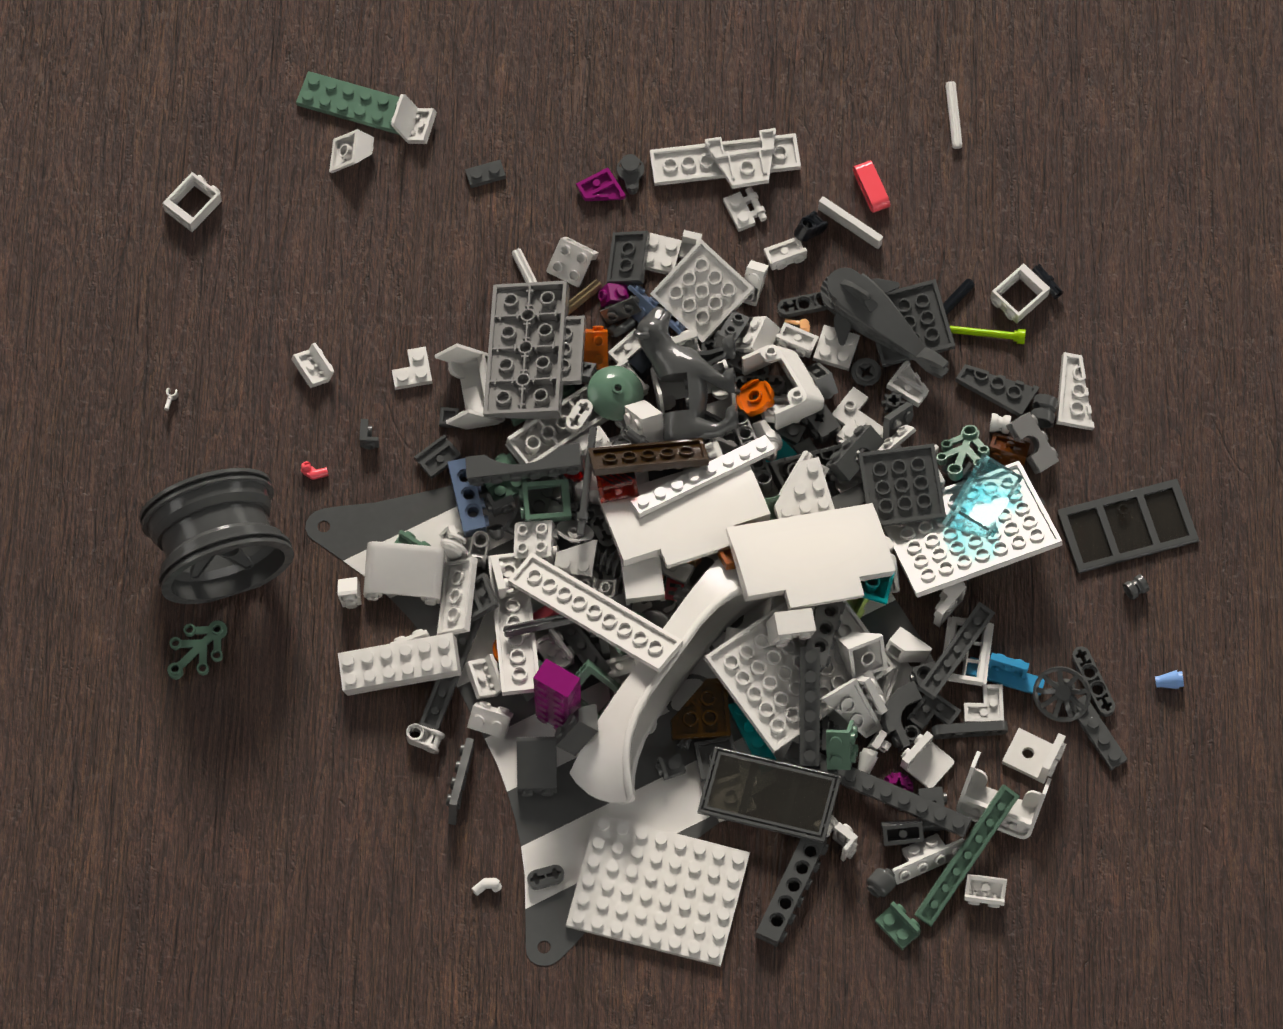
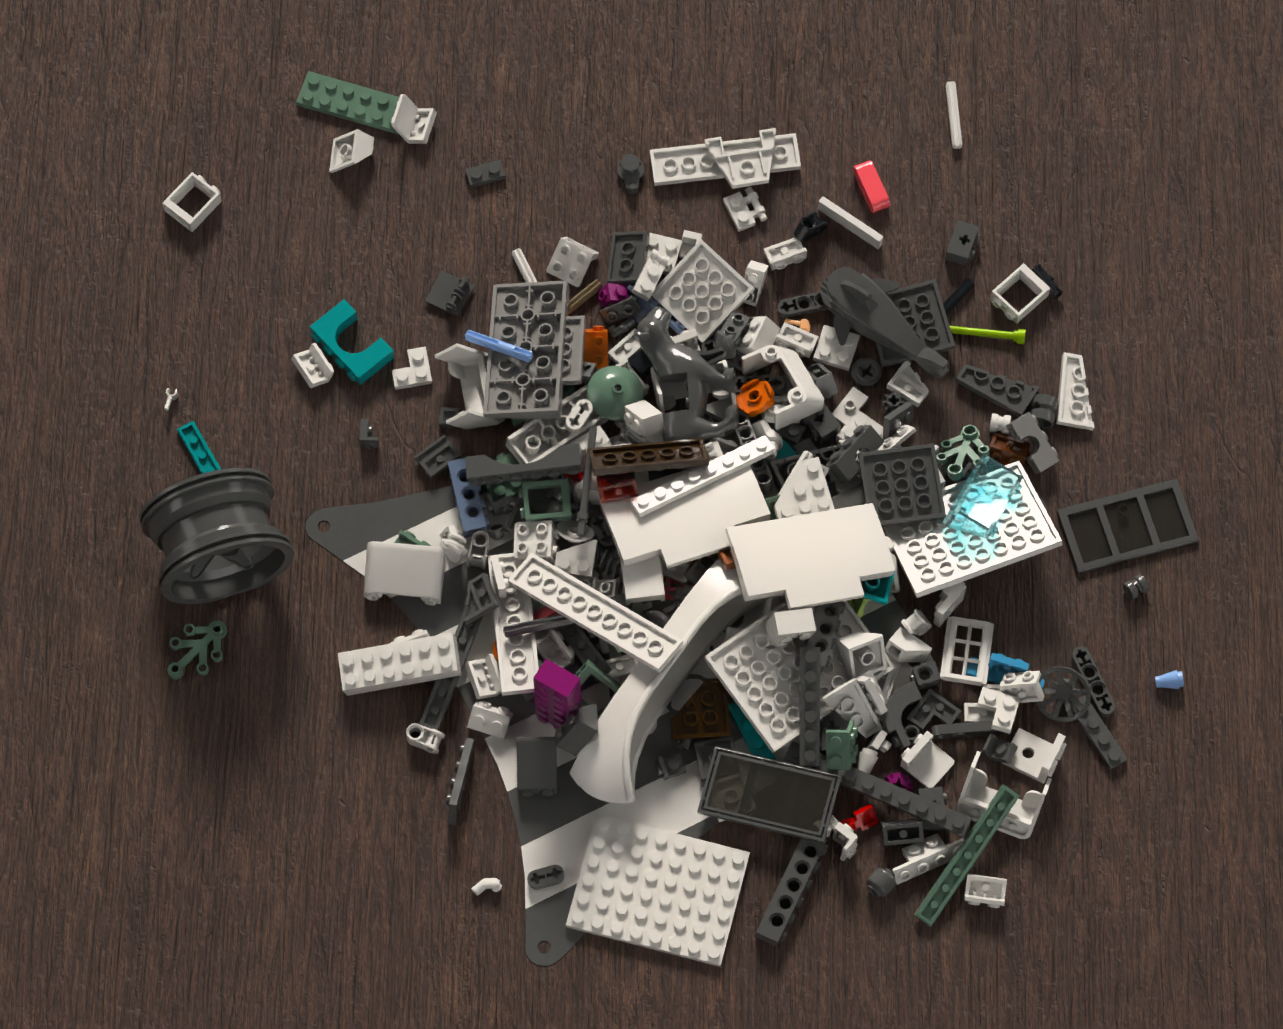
coral arm [301,461,329,480] -> none
white slope [338,577,362,609] -> none
white tile [437,556,478,635] -> none
magenta wing [576,167,626,201] -> none
sand green bracket [875,901,921,950] -> none
dark grey plate [918,602,995,700] -> none
none -> teal tile [177,421,221,474]
none -> teal arch [310,299,394,385]
none -> dark grey hinge [425,271,475,316]
none -> light blue axle [465,330,533,362]
none -> white plate [632,249,670,301]
none -> dark grey bracket [683,559,708,587]
none -> red plate [841,804,879,831]
none -> white piece [901,609,932,636]
none -> dark grey brick [945,220,981,266]
none -> white plate [977,687,1020,734]
none -> dark grey bracket [983,734,1018,764]
none -> white bracket [999,671,1045,703]

